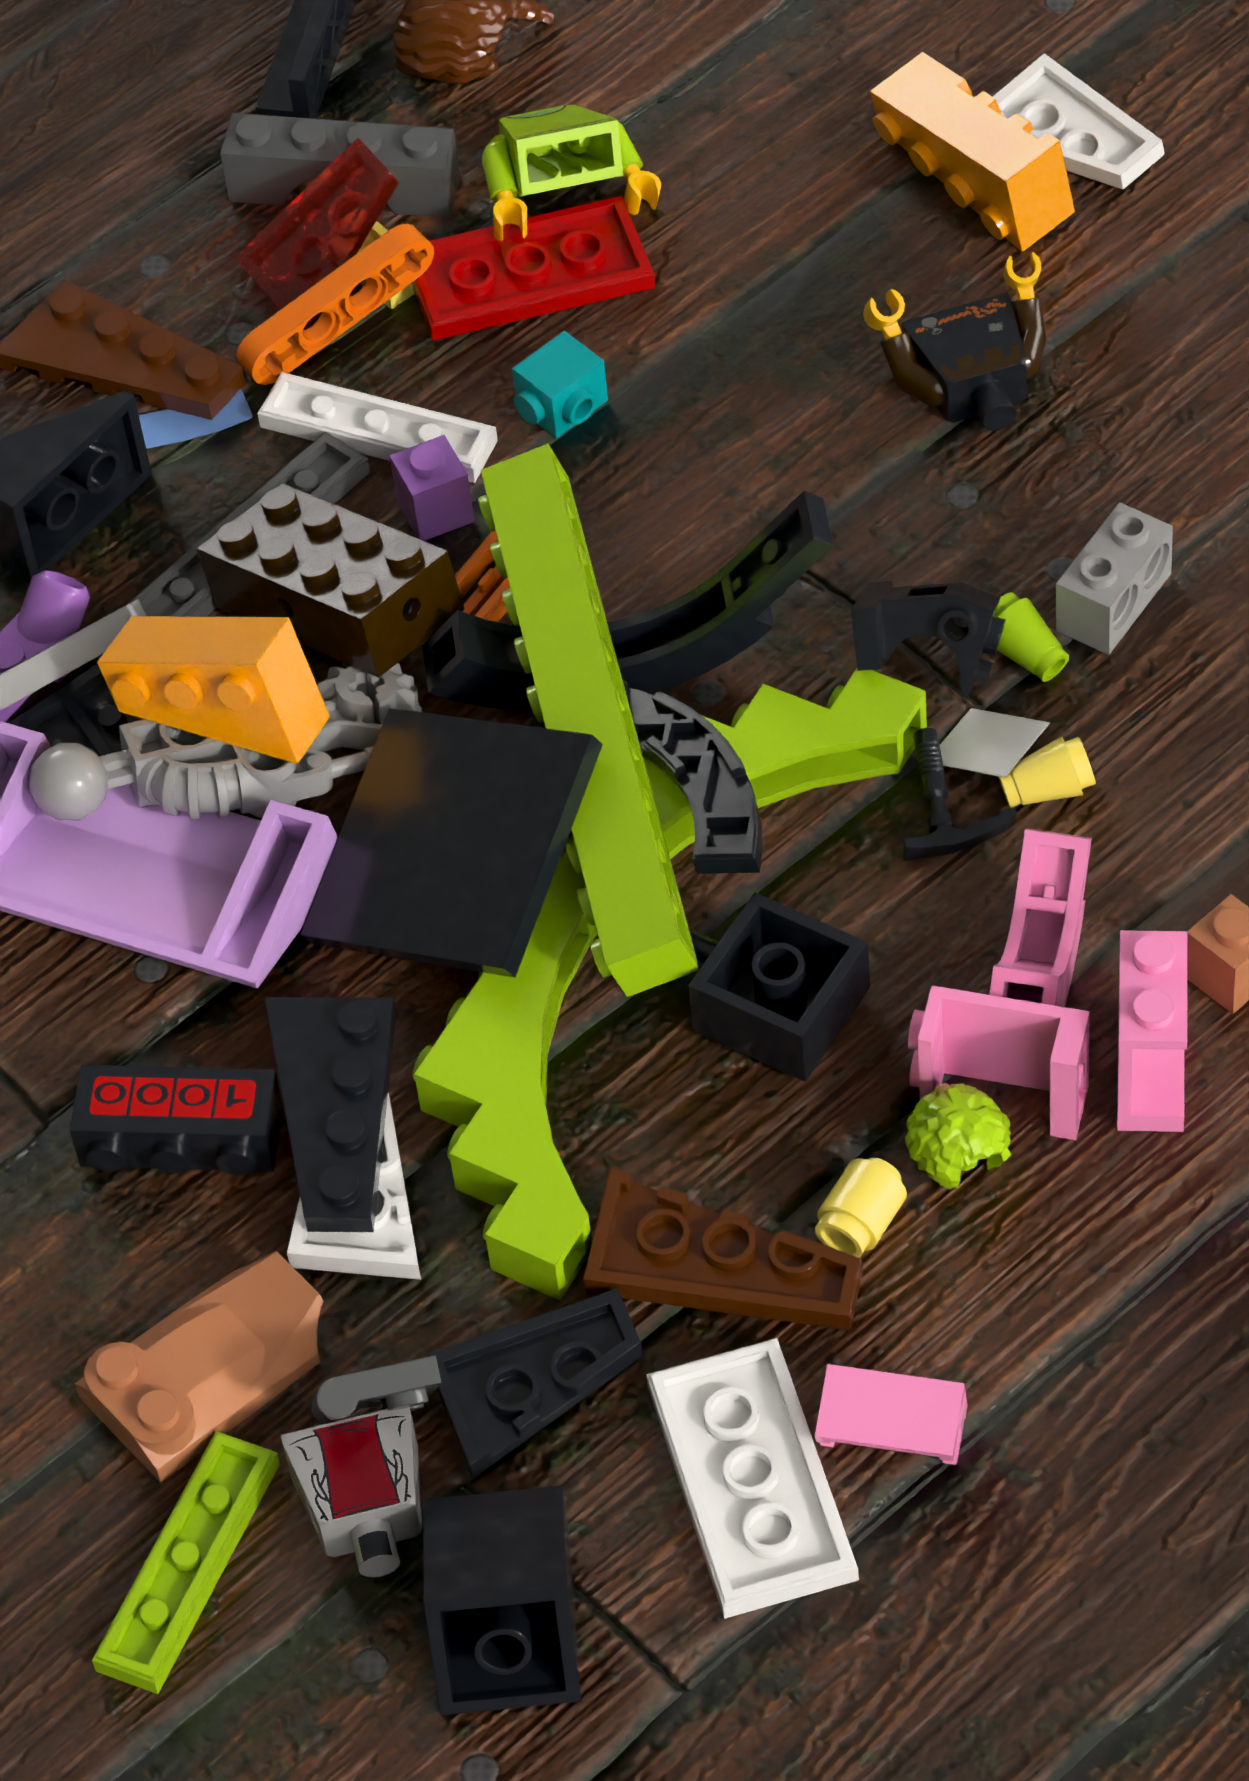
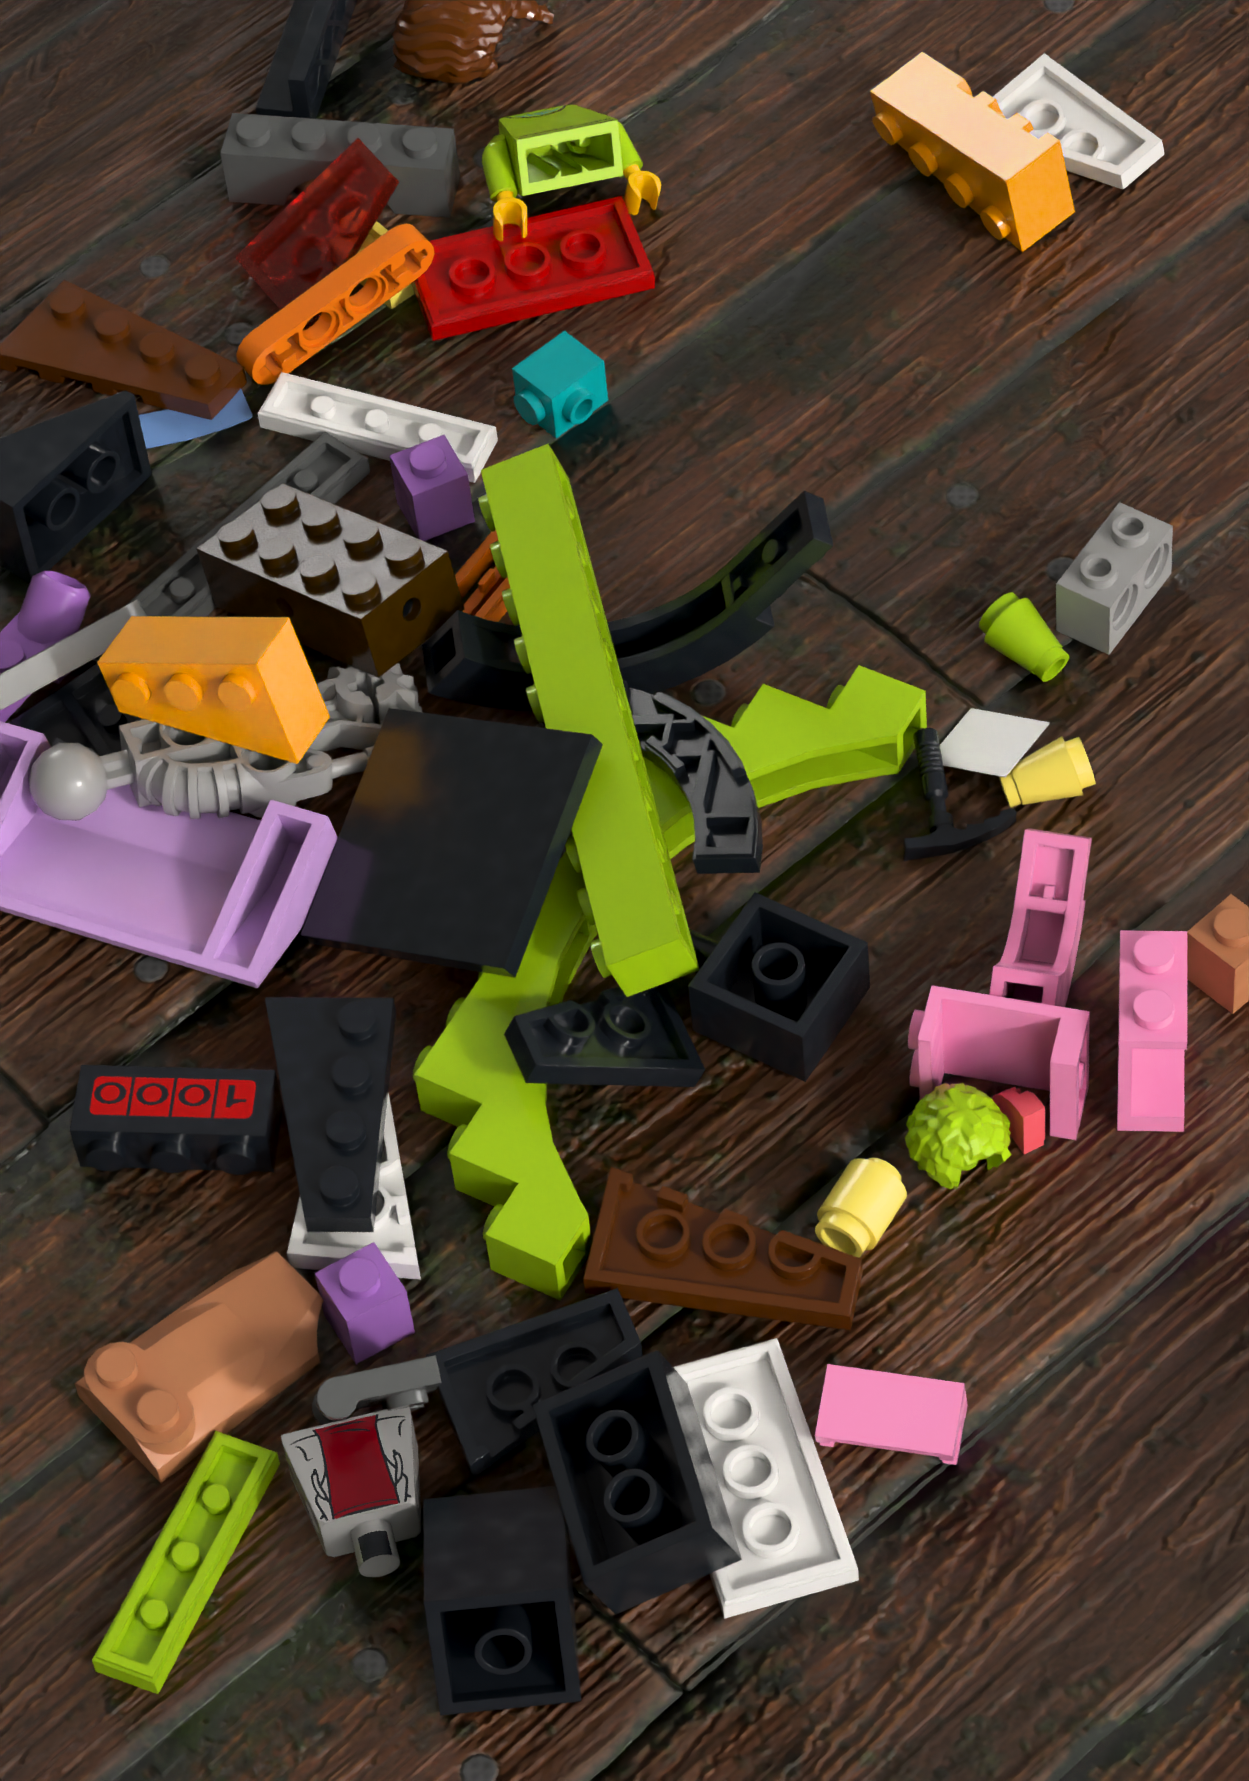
black tile [851,581,1006,696] -> none
torso [863,252,1047,431] -> none
none -> medium lavender brick [315,1242,415,1364]
none -> black wing [504,984,705,1087]
none -> black brick [533,1350,742,1615]
none -> coral tile [992,1087,1045,1154]

